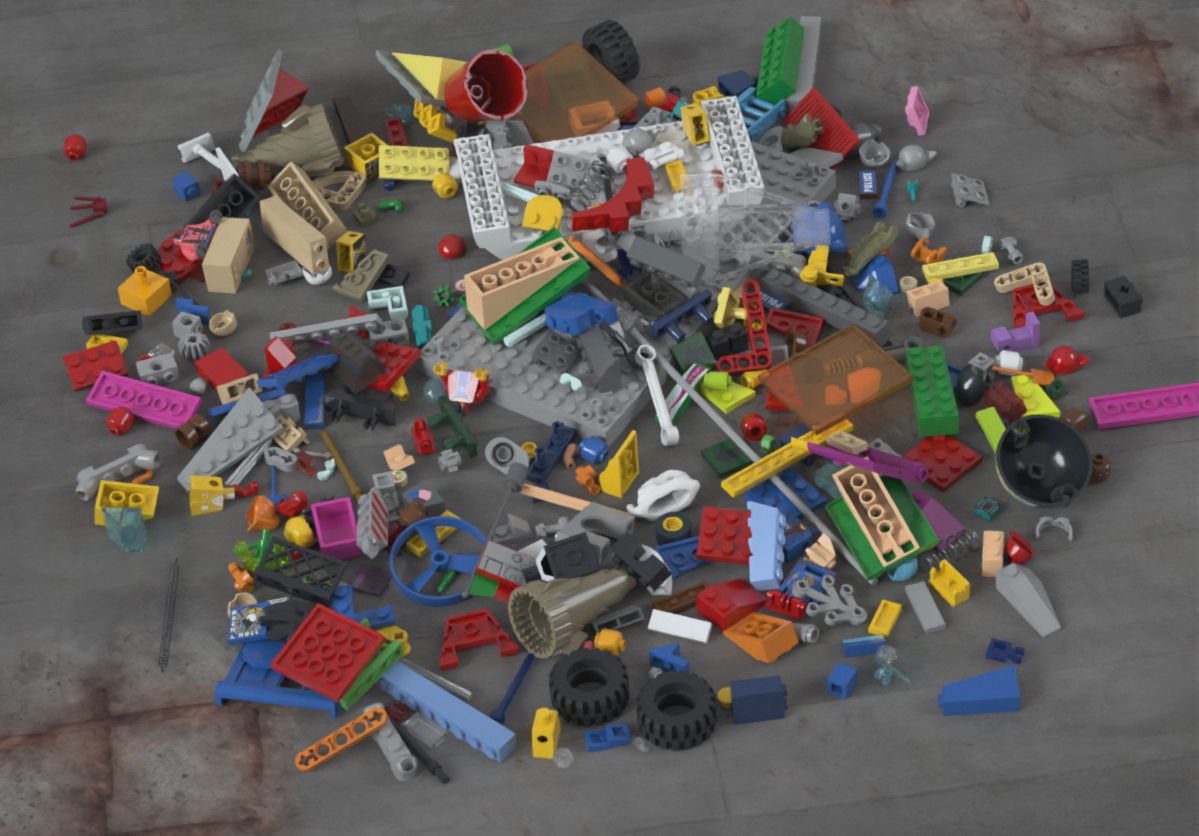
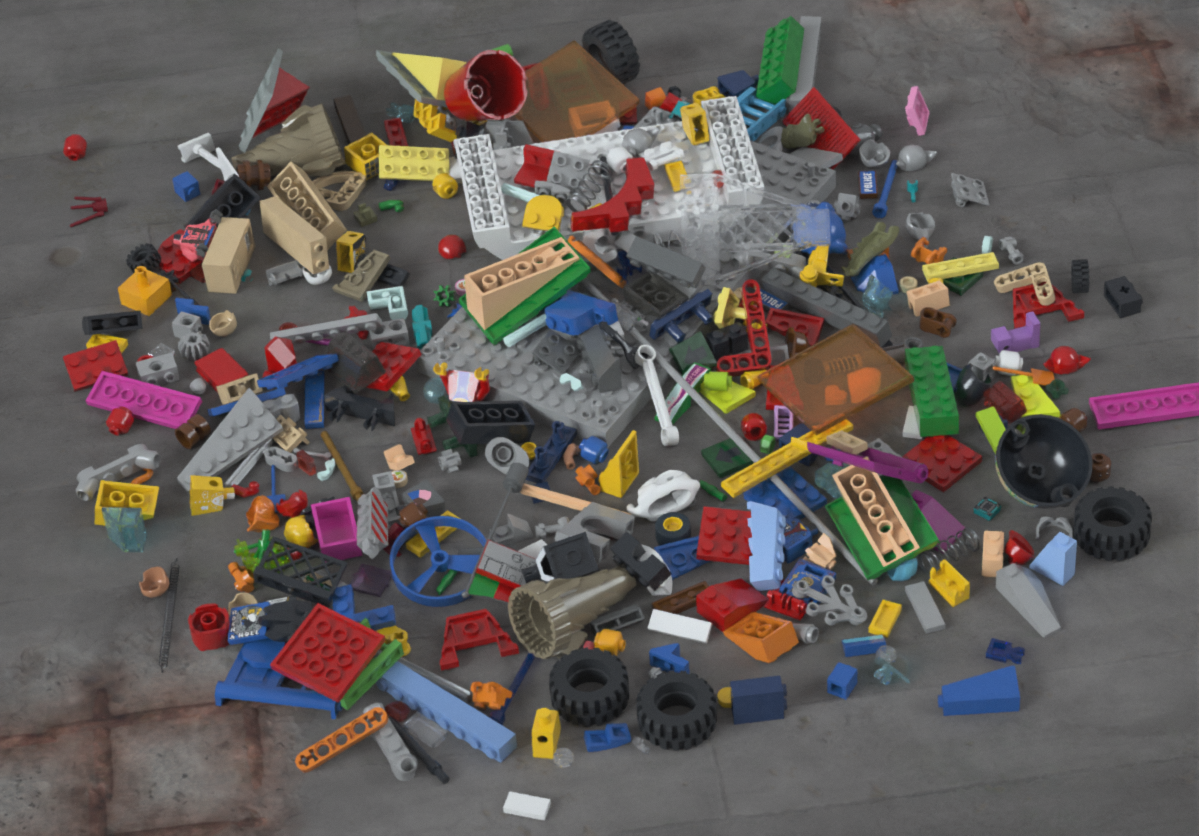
none -> nougat hair [139,567,169,598]
none -> red brick [188,603,230,651]
none -> black brick [446,401,535,445]
none -> orange piece [471,681,512,710]
none -> white tile [503,792,551,820]
none -> green piece [699,479,727,502]
none -> lavender slope [774,405,794,440]
none -> white tile [903,406,922,439]
none -> light blue slope [1030,532,1077,586]
none -> black tyre [1073,486,1152,561]

